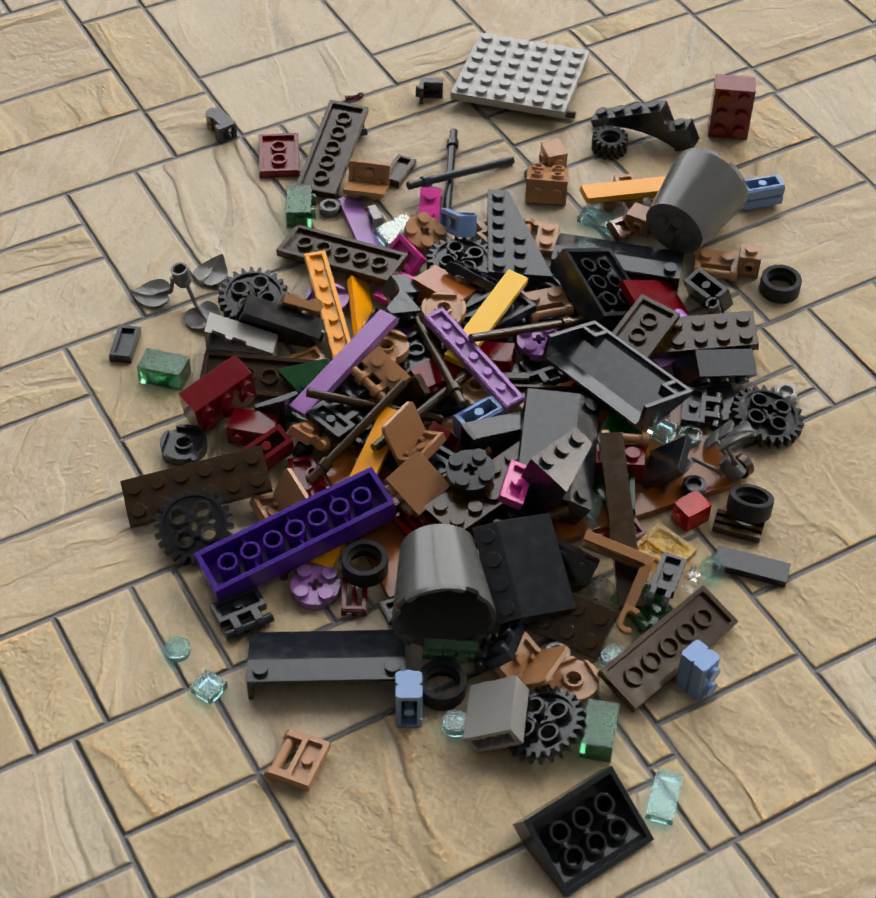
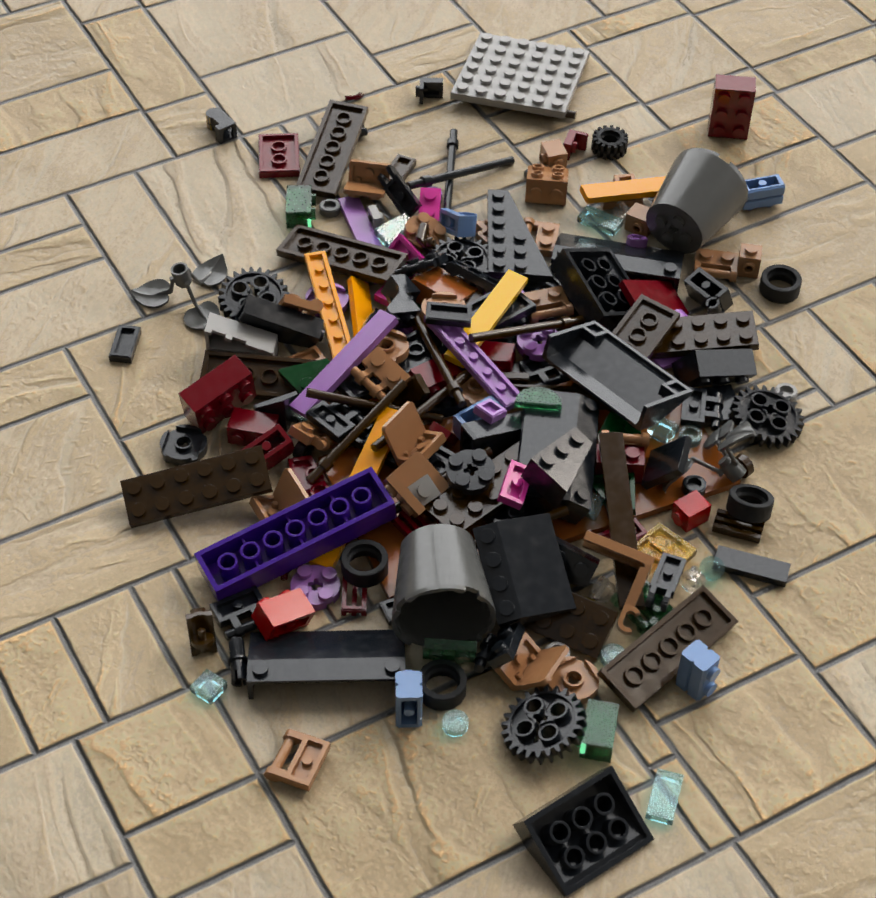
clear green brick [137,348,191,391] -> none
black gear [153,487,235,567] -> none
clear light blue tile [164,636,191,662] -> none
light grey brick [463,675,529,753] -> none
black arch [590,100,700,151] -> none
reddish brown tile [606,216,635,242] -> none
none -> dark brown hips [186,607,218,657]
none -> black axle [227,636,248,687]
none -> brick [251,588,316,641]
none -> black hinge [378,165,422,219]
none -> black plate [395,251,448,277]
none -> light grey plate [407,474,441,506]
none -> dark brown arm [416,222,436,251]
none -> black tile [425,301,472,328]
none -> medium lavender tile [473,398,507,424]
none -> clear green tile [514,386,562,411]
none -> dark red bracket [563,129,588,161]
none -> medium lavender tile [626,234,648,248]

